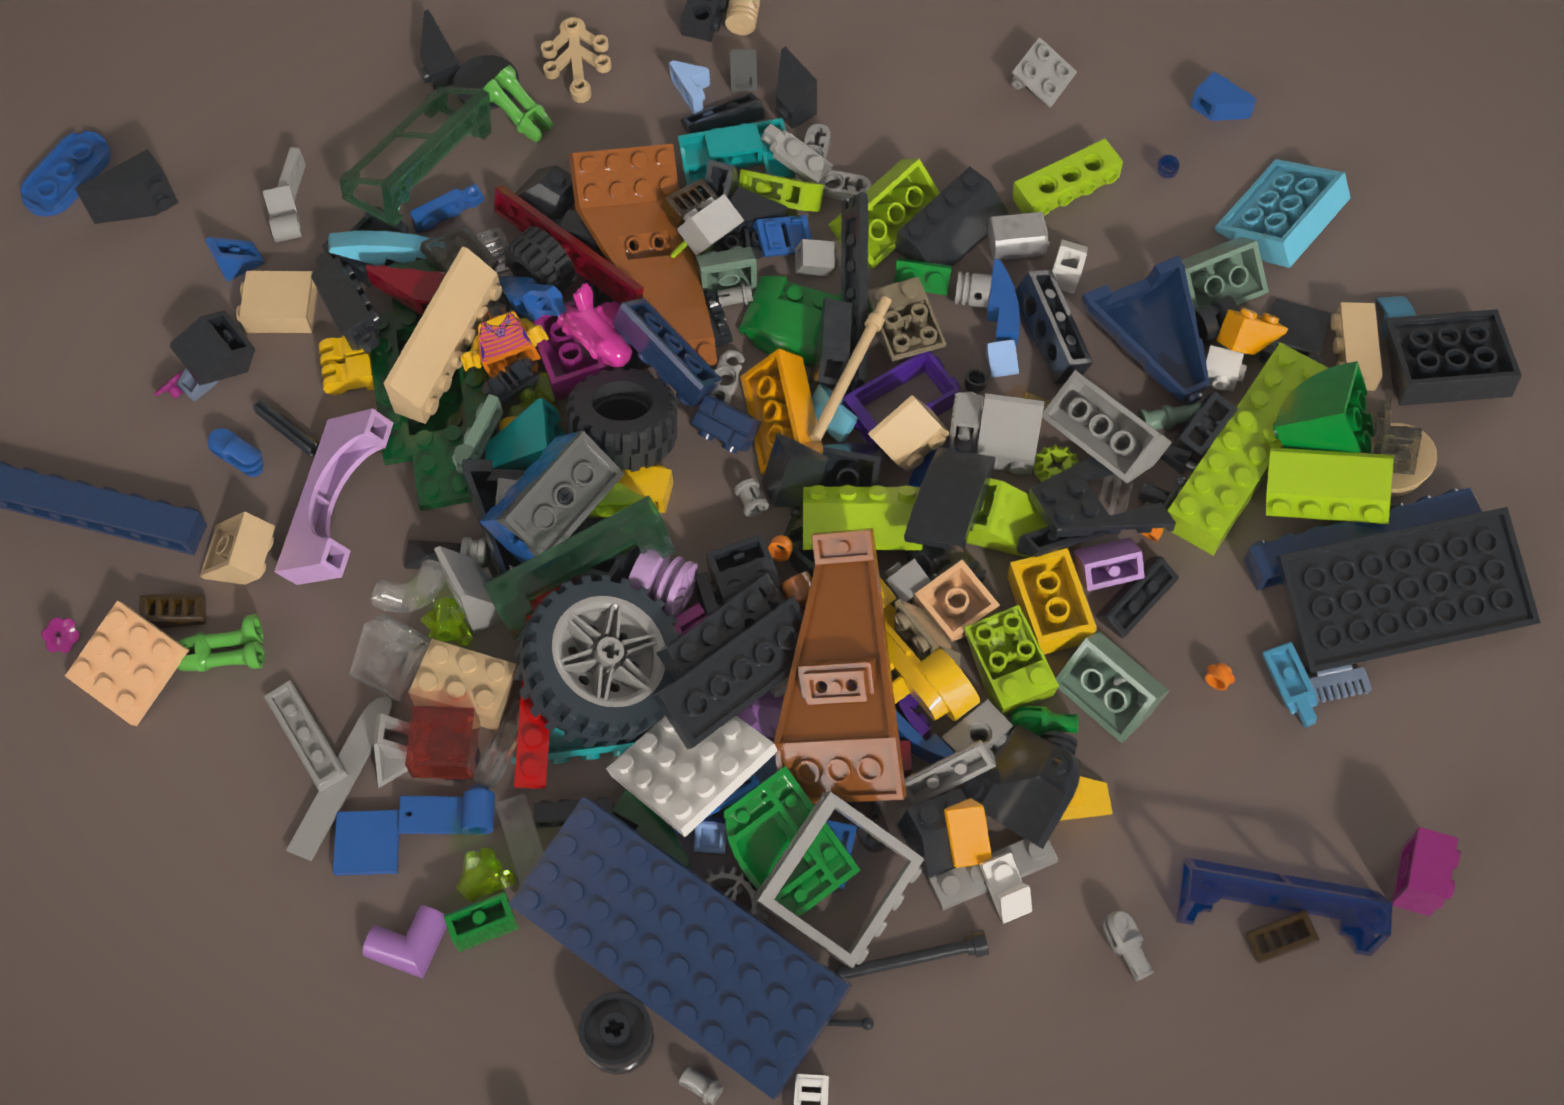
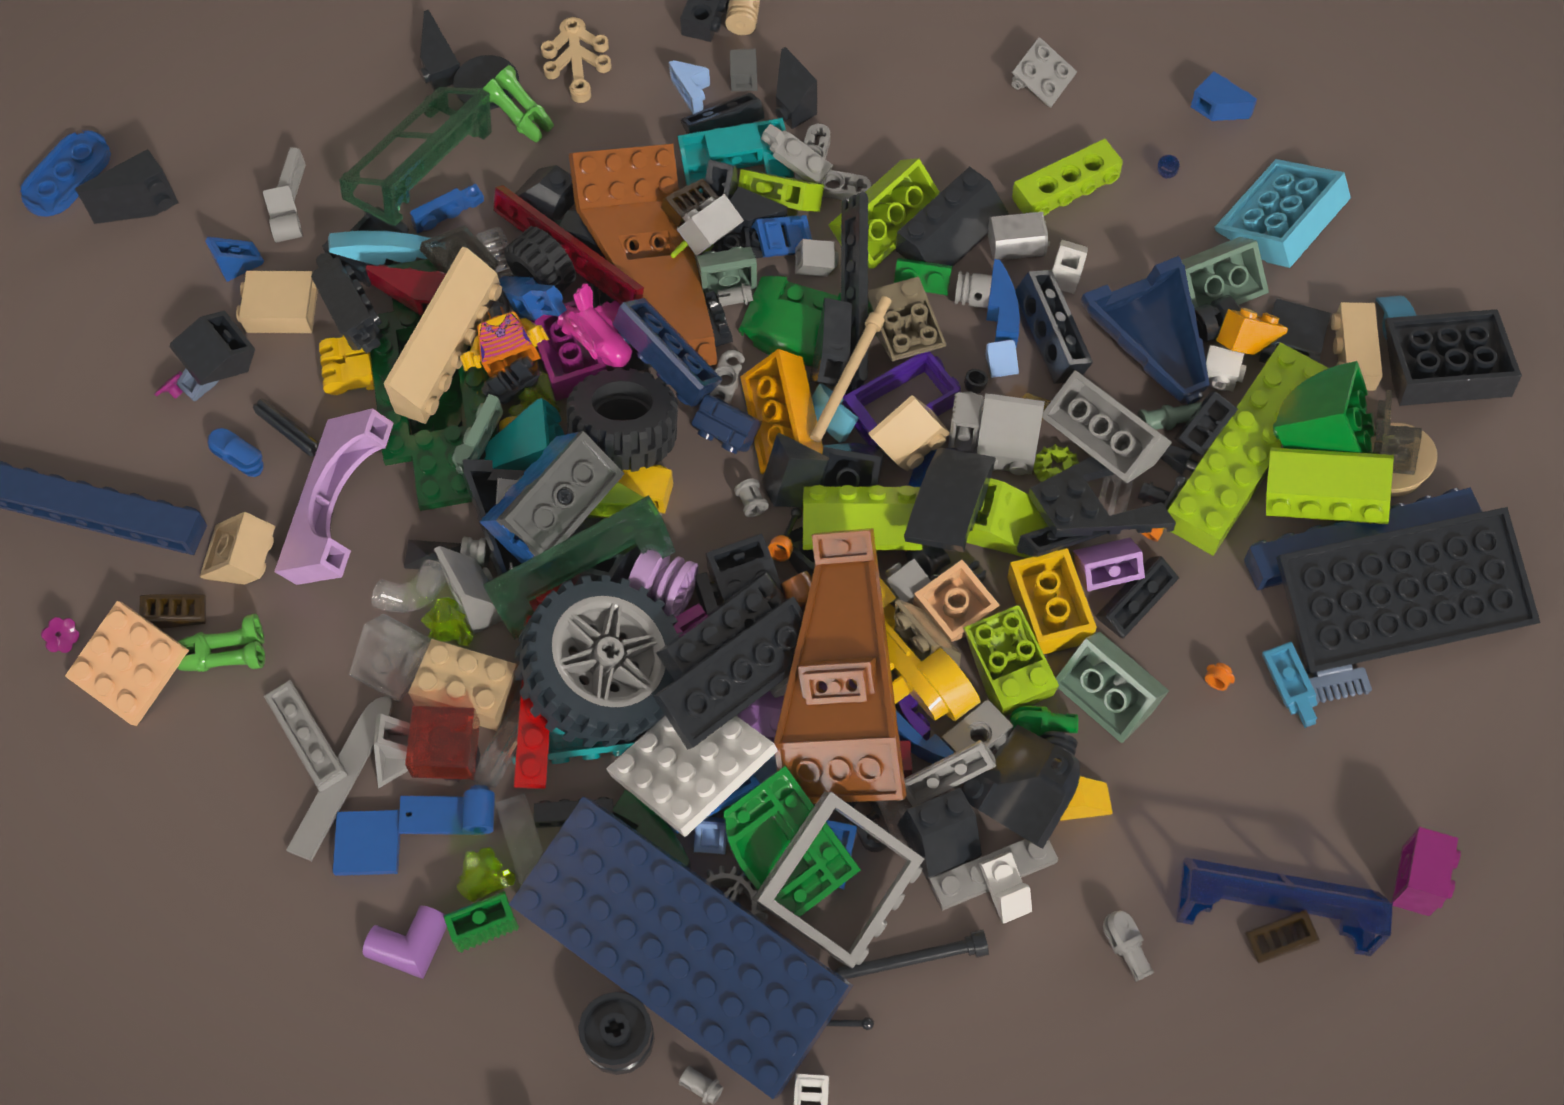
light orange slope [944,798,992,868] -> none

